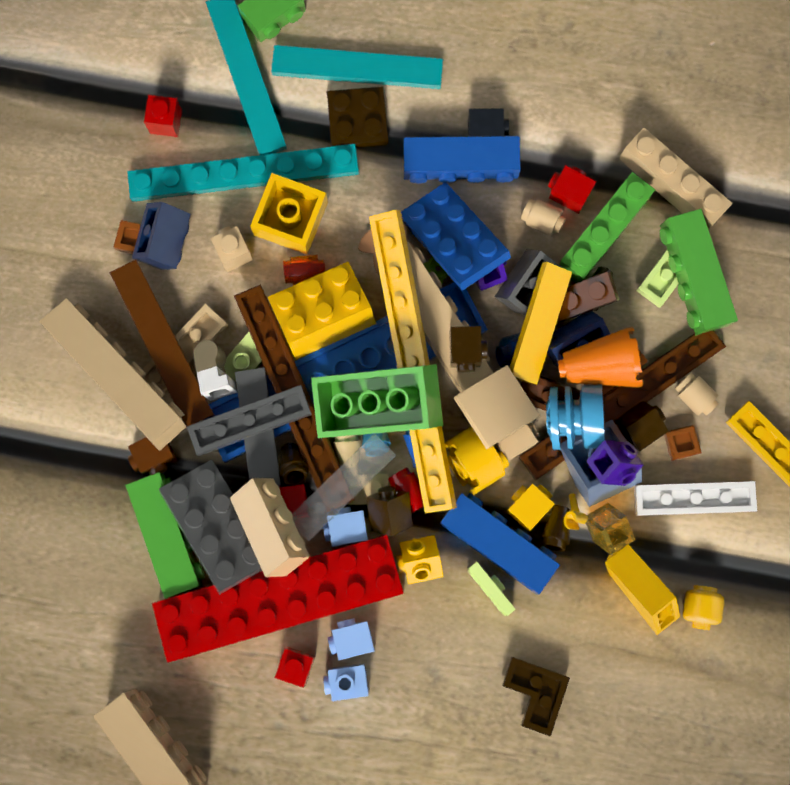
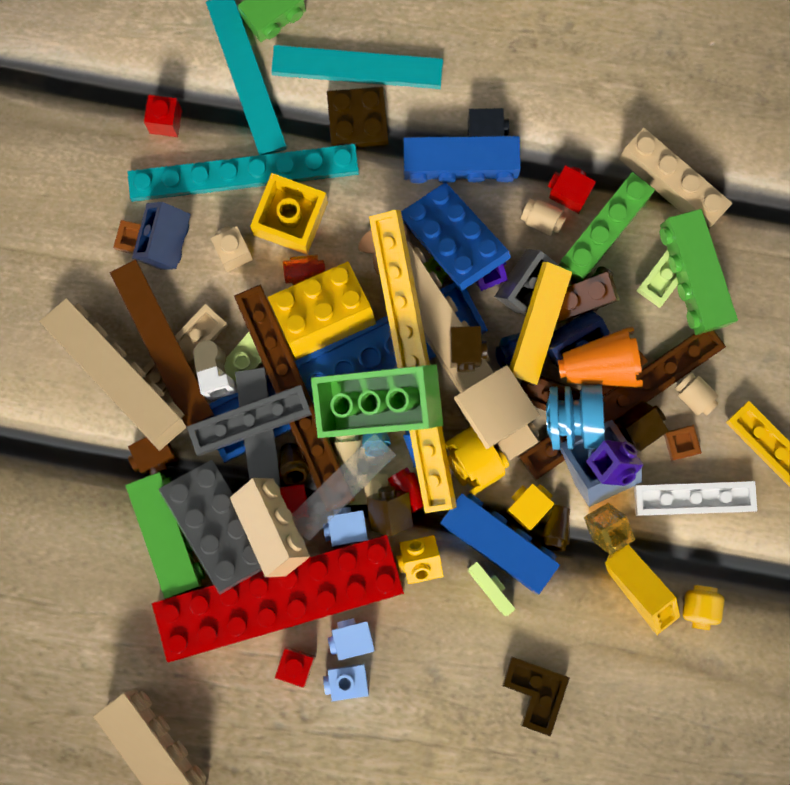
yellow hand [564,493,588,530] -> none

